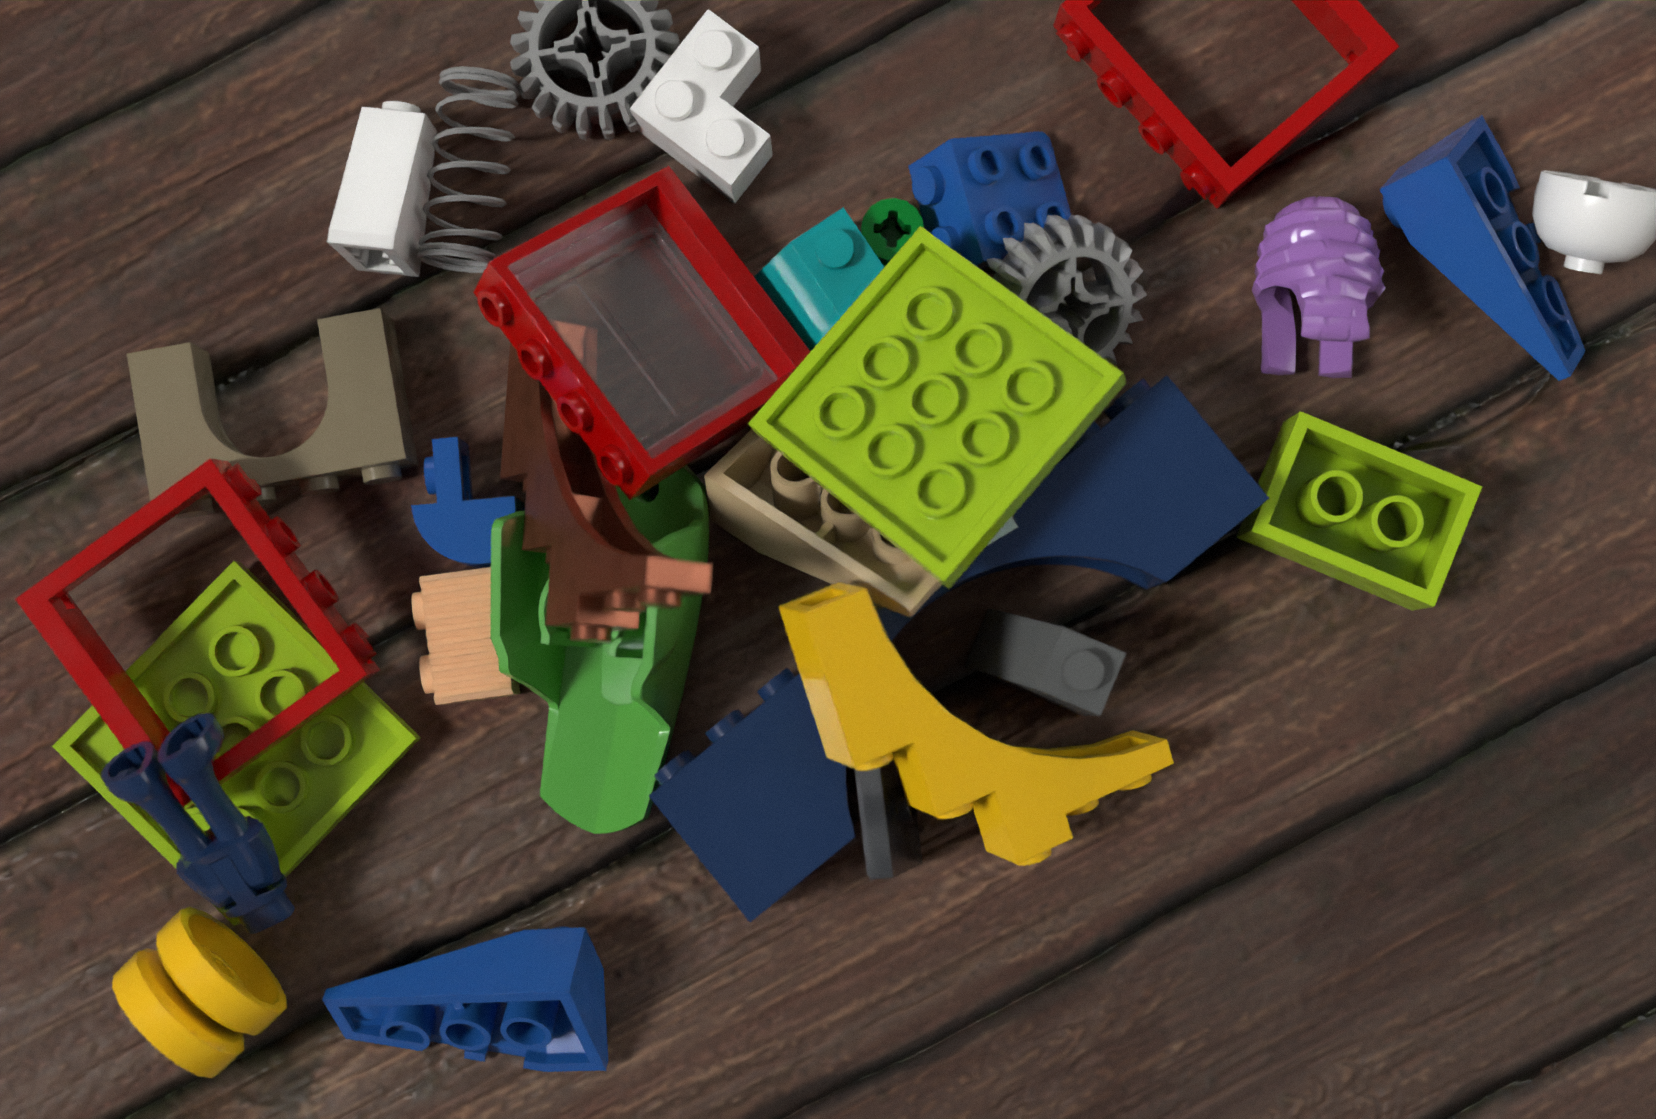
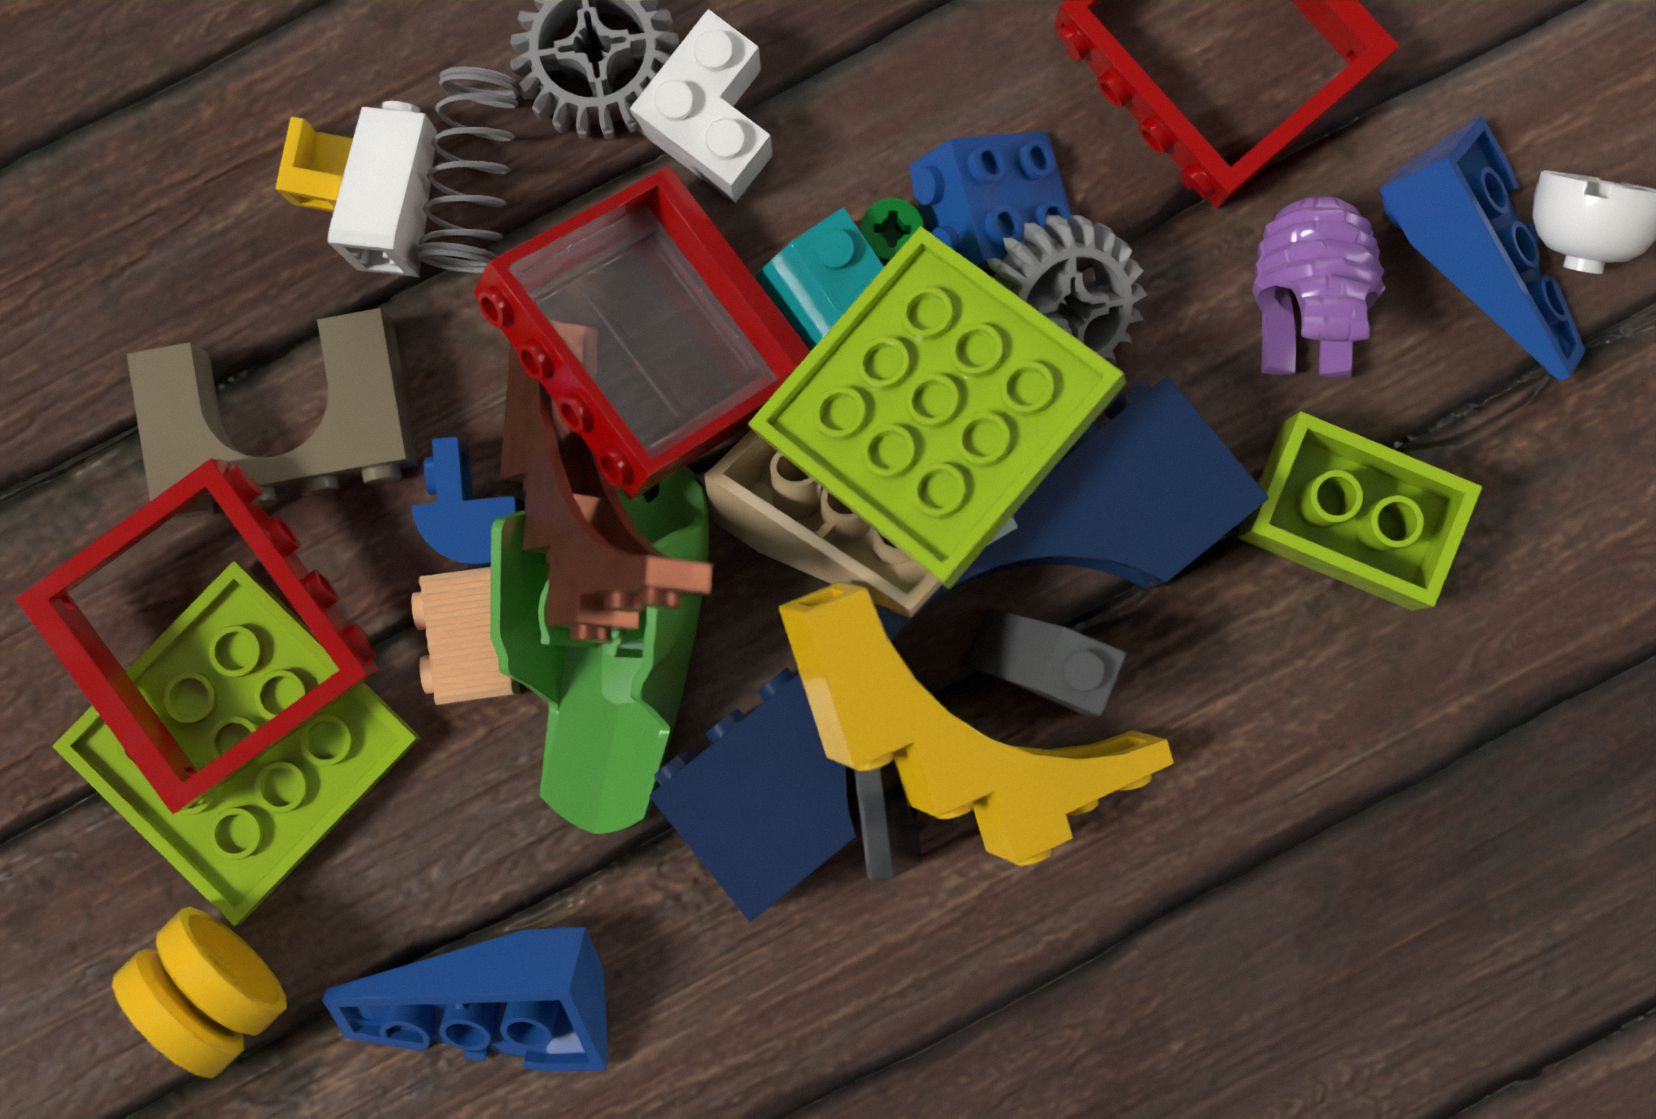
dark blue piece [101,713,295,934] -> none
none -> yellow panel [275,116,353,212]

